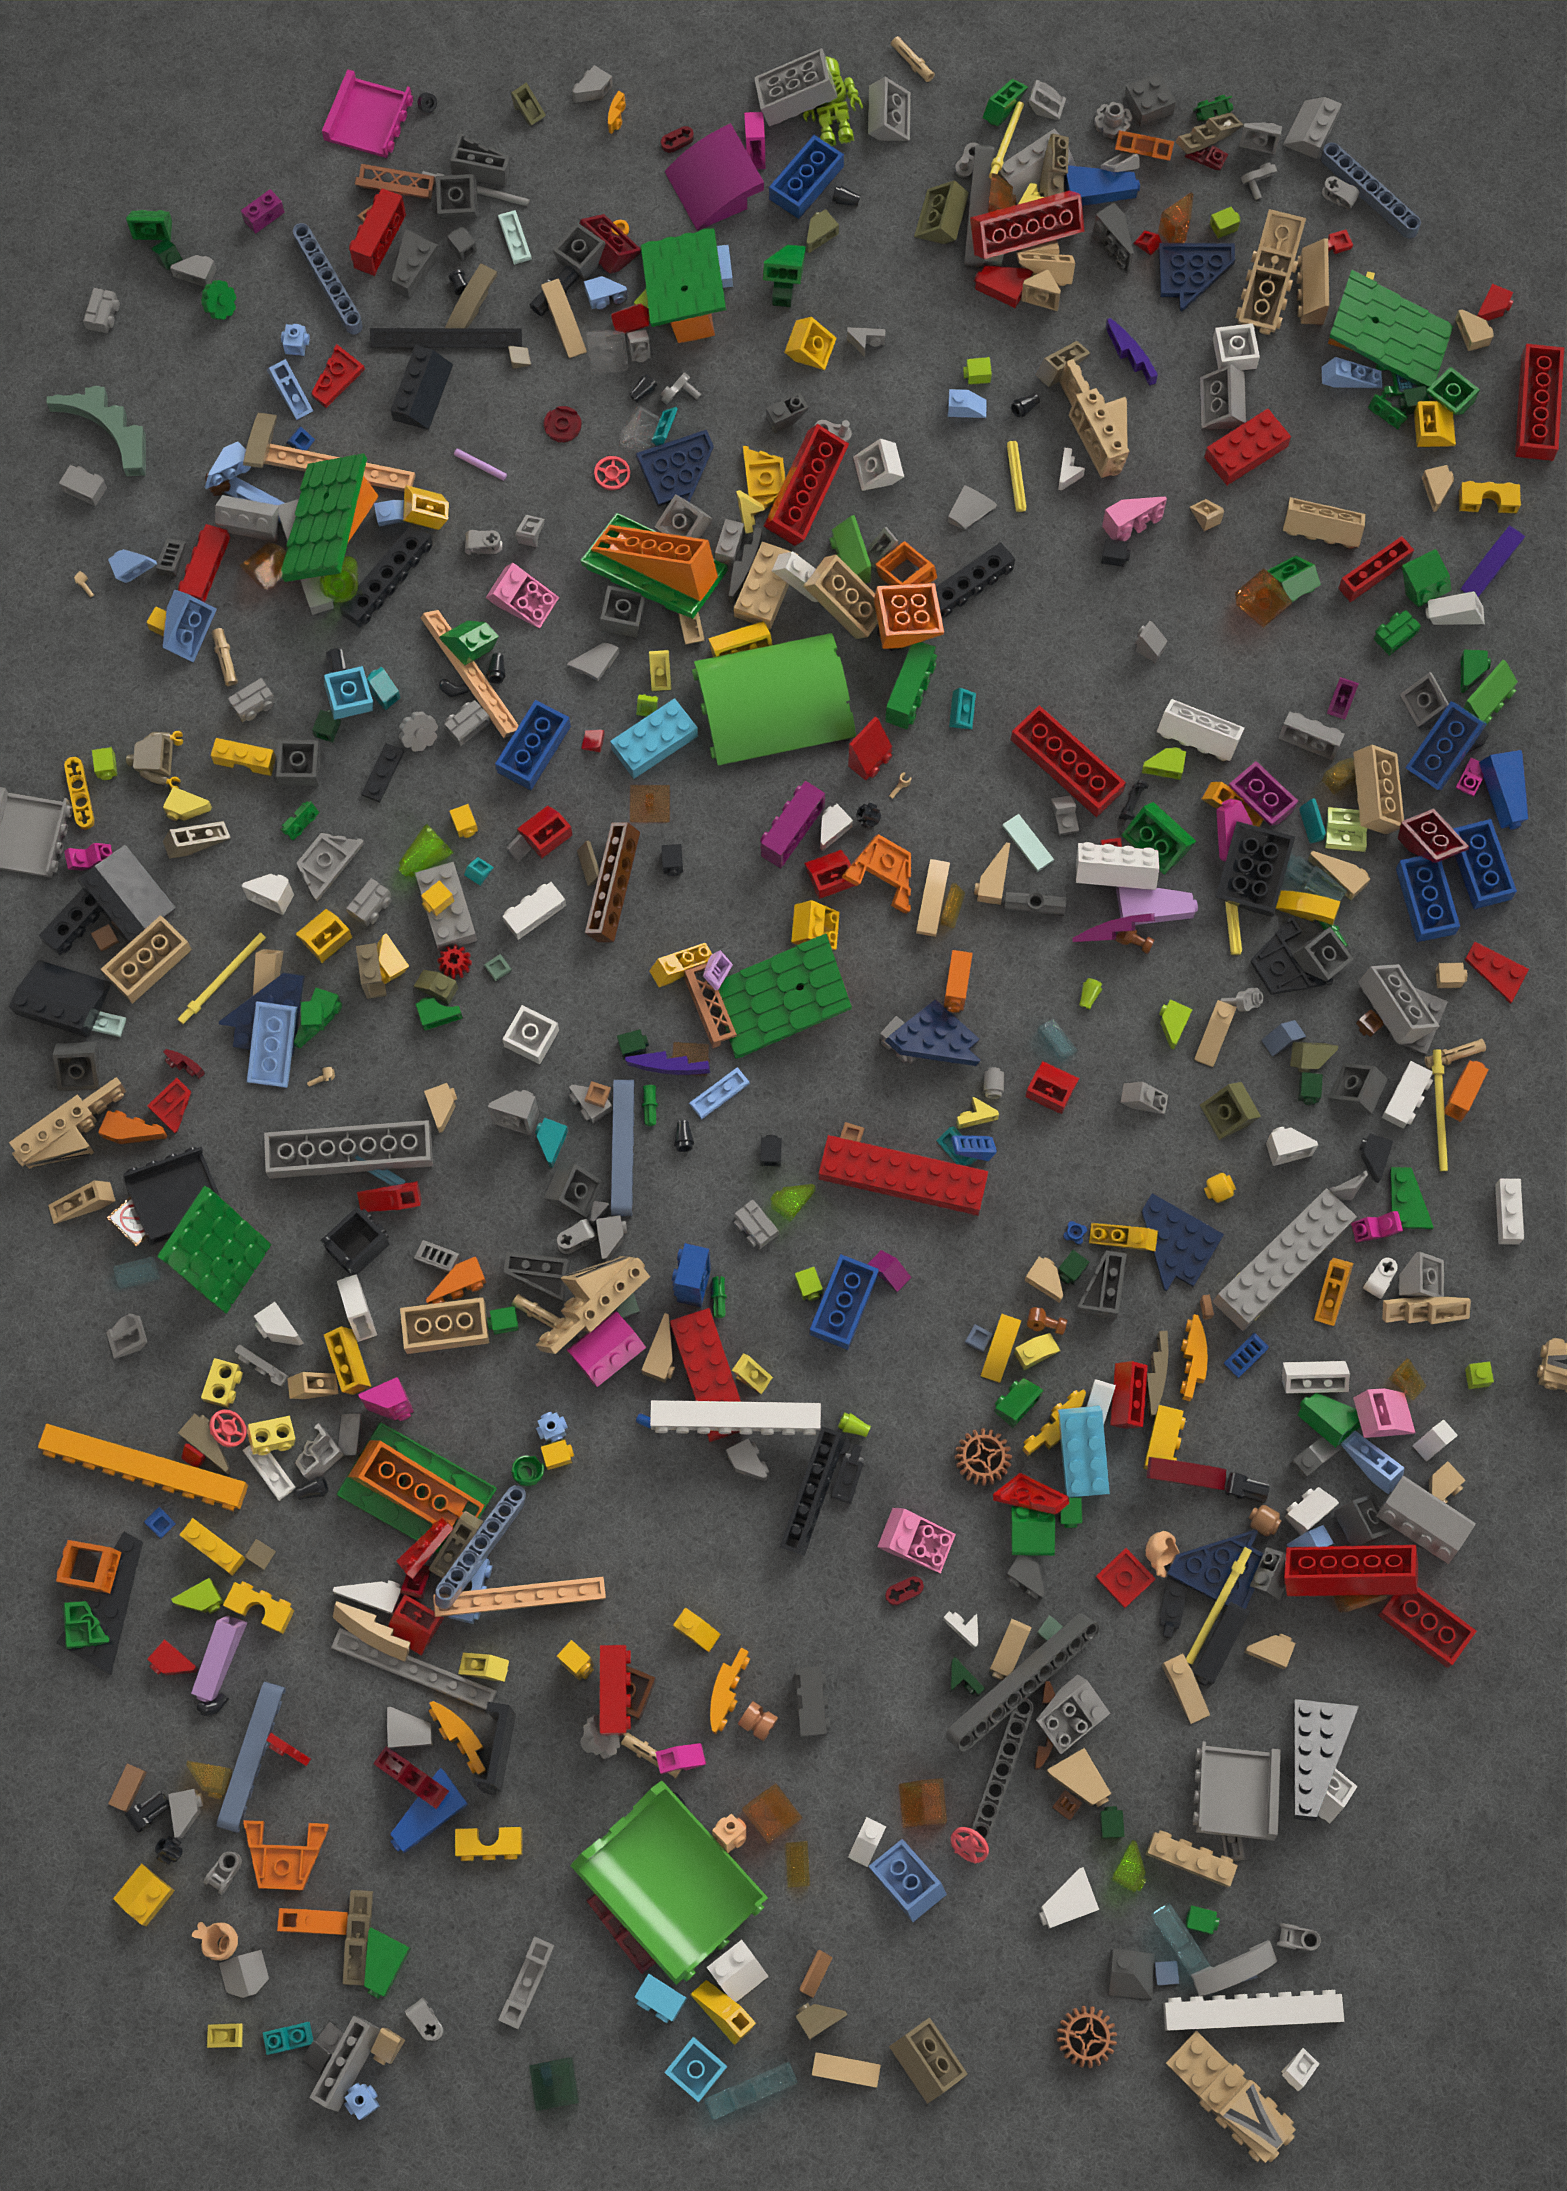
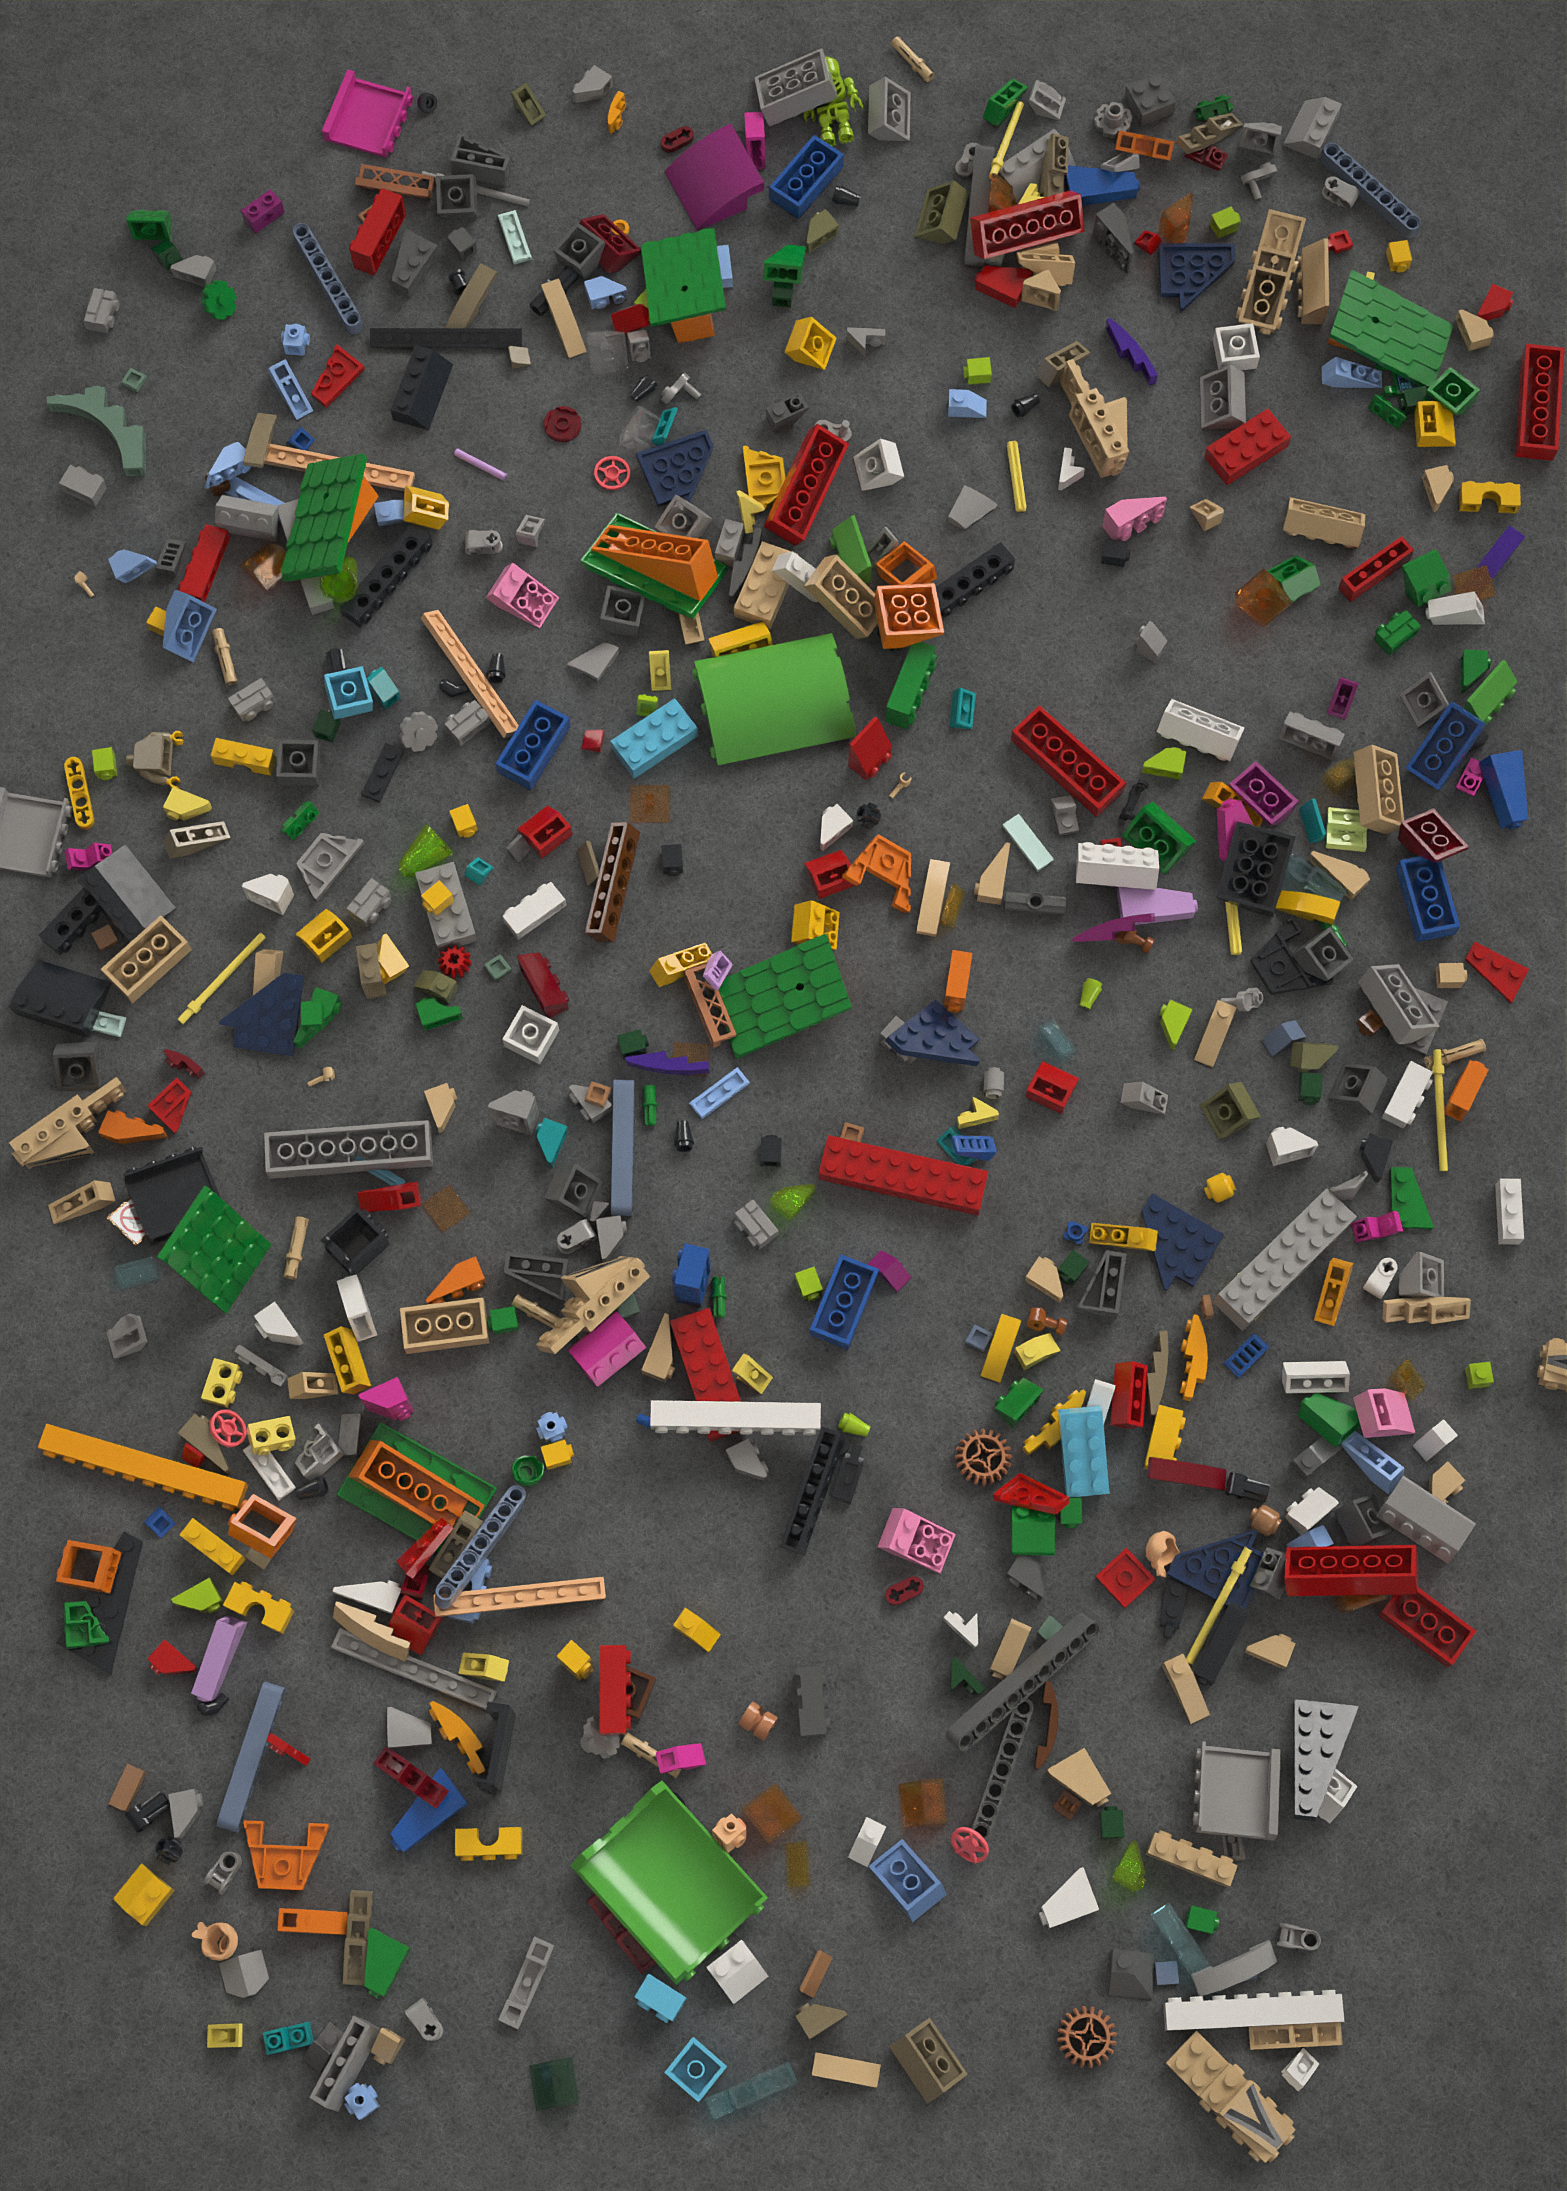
clear yellow slope [186,1761,233,1799] -> none
light blue tile [247,1001,297,1088] -> none
light grey slope [414,1240,460,1273] -> none
green slope [439,621,499,666] -> none
yellow slope [690,1980,756,2045] -> none
light orange slope [710,1648,750,1734] -> none
magenta brick [760,781,825,869] -> none
light grey slope [1036,1675,1110,1754] -> none
blue brick [1453,819,1517,909] -> none
none -> sand green tile [121,368,147,393]
none -> orange window [228,1494,296,1559]
none -> tan pin [283,1217,309,1280]
none -> clear orange piece [422,1185,471,1232]
none -> dark red slope [517,952,570,1018]
none -> tan slope [1249,2022,1343,2050]
none -> yellow brick [1386,240,1412,273]
none -> clear orange piece [1453,565,1496,601]

